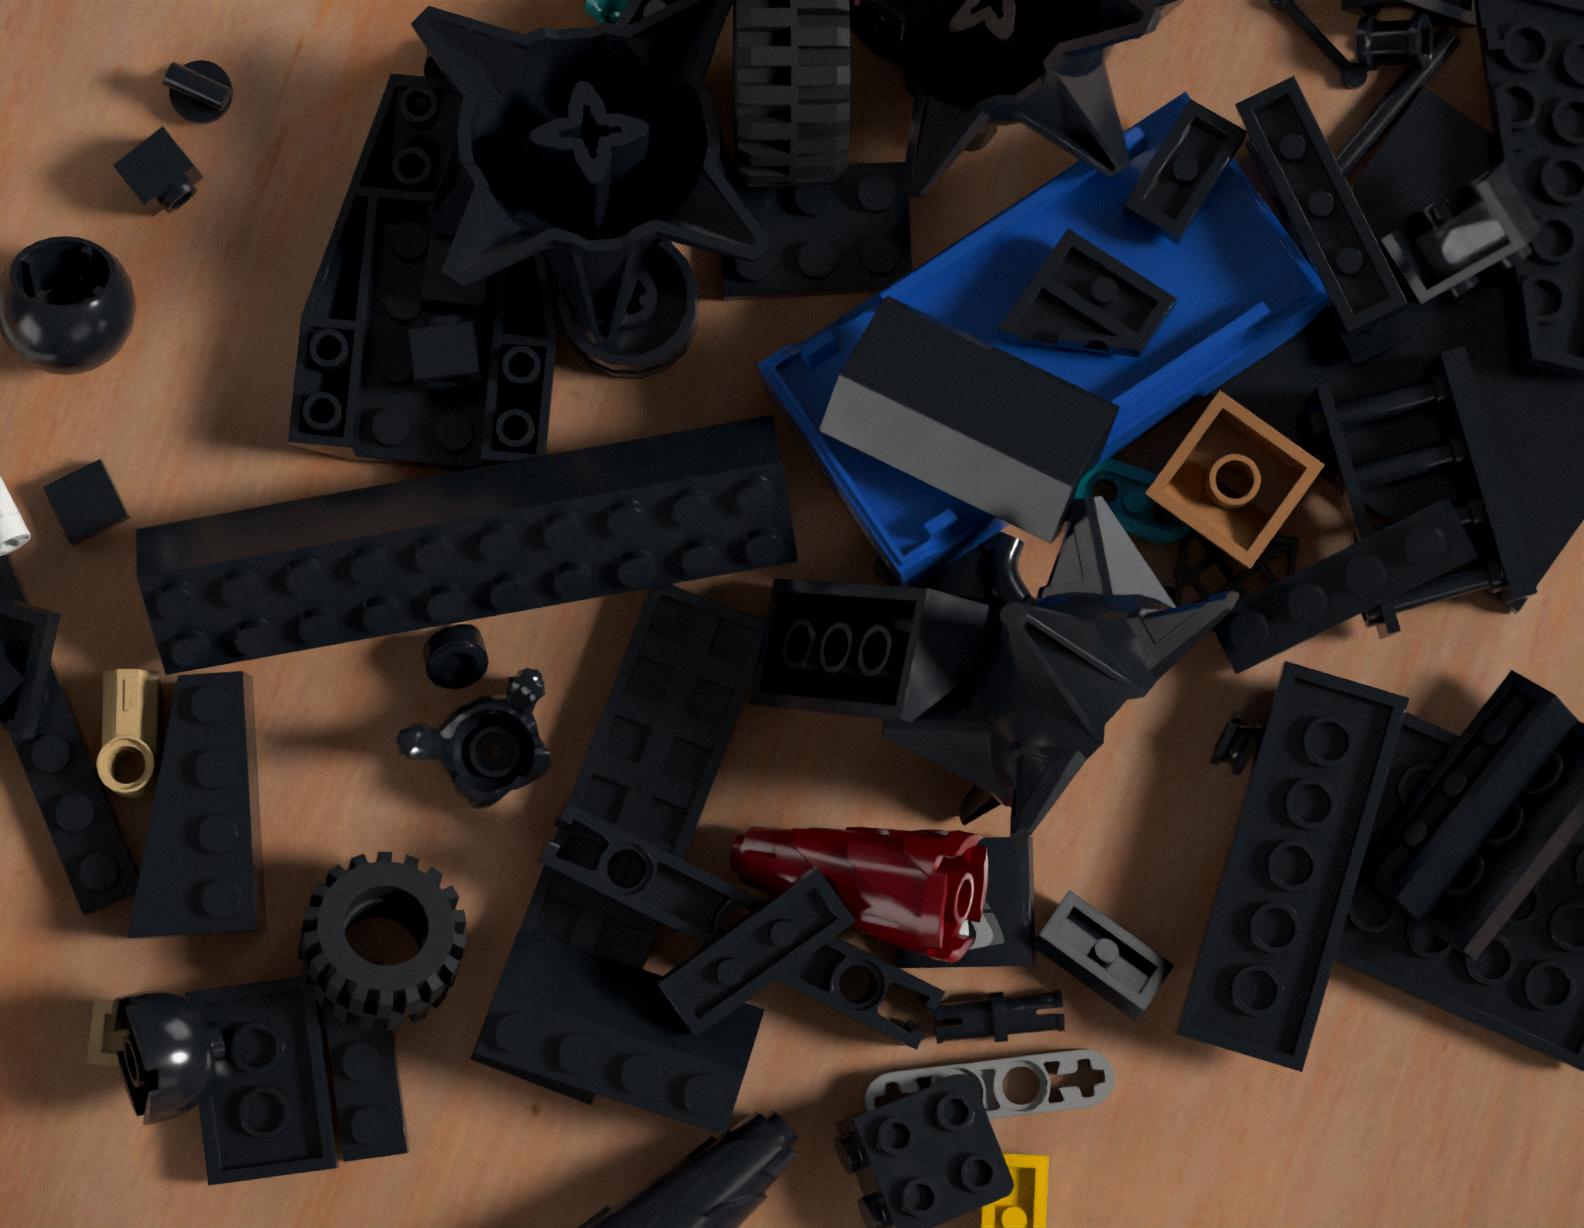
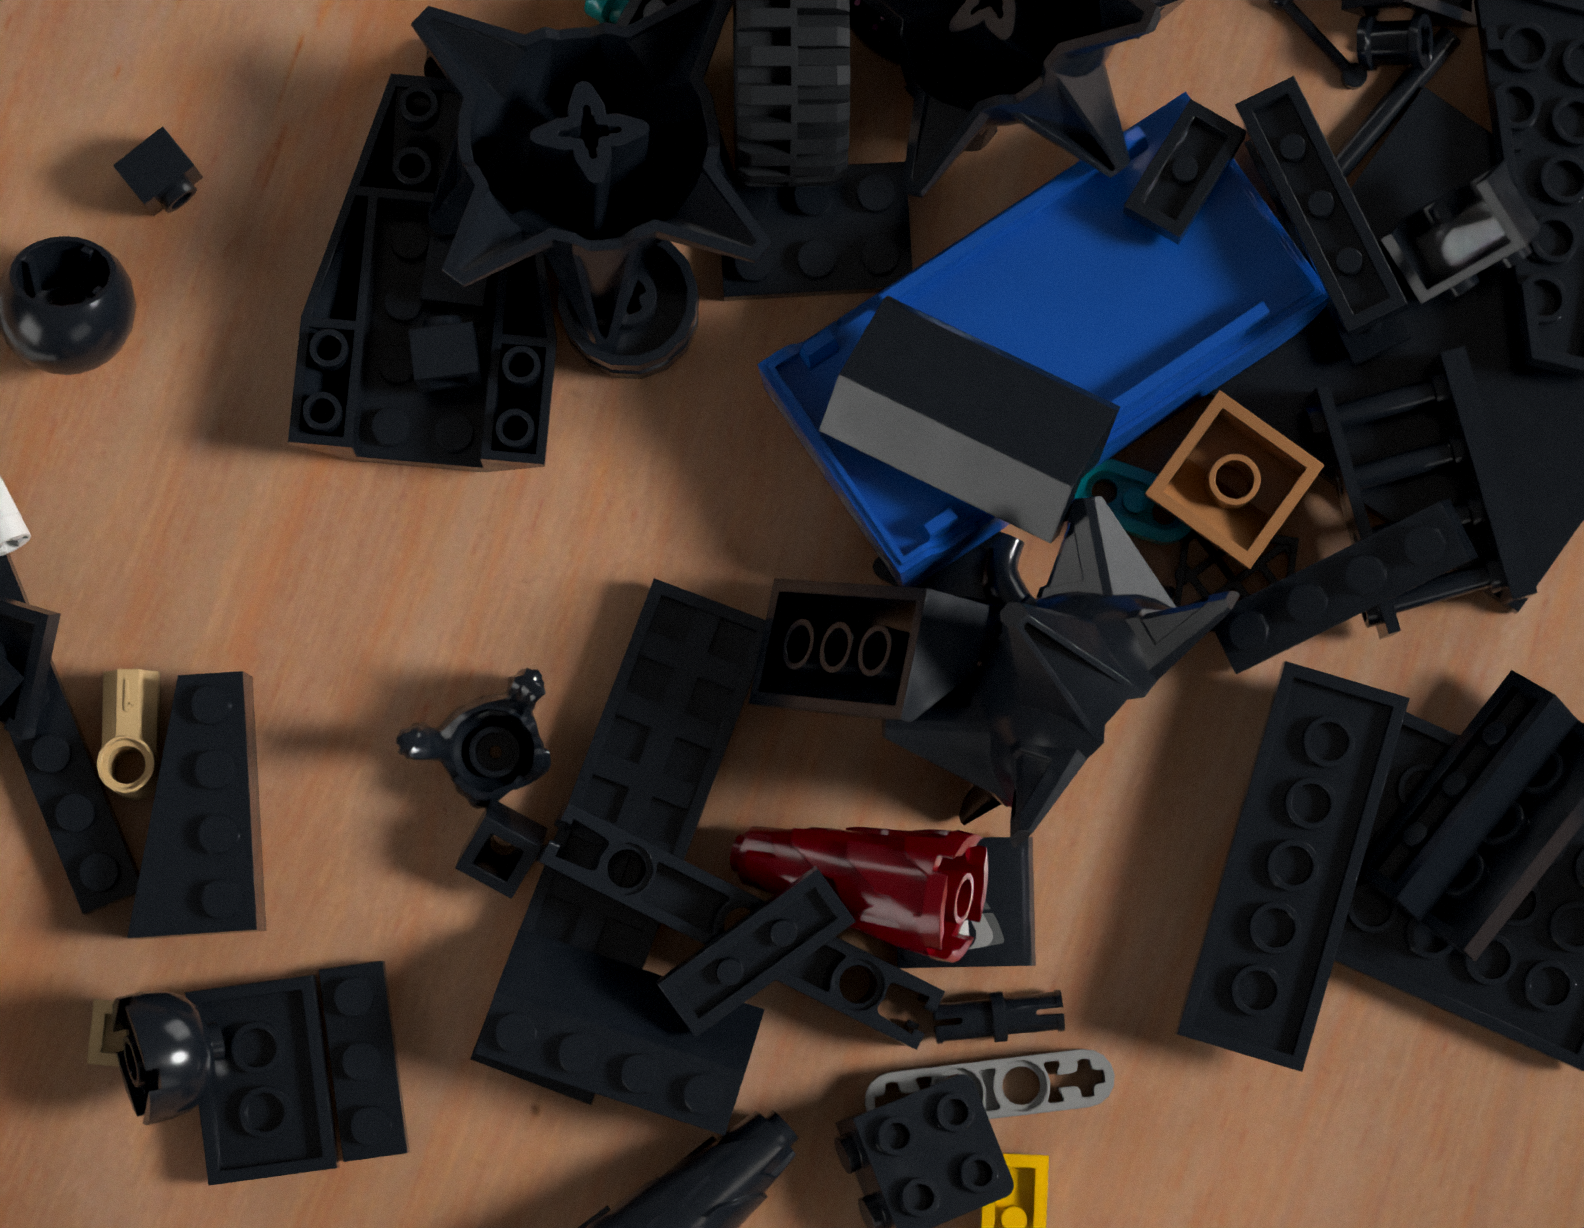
black tile [43,459,131,546] -> none
black brick [136,415,798,675] -> none
black plate [163,60,233,124] -> none
black tyre [298,852,467,1031] -> none
black tile [422,624,489,689] -> none
black wing [998,228,1177,358] -> none
black plate [1030,890,1174,1021] -> none
black bush [1209,711,1263,776] -> none
none -> black plate [455,798,548,899]

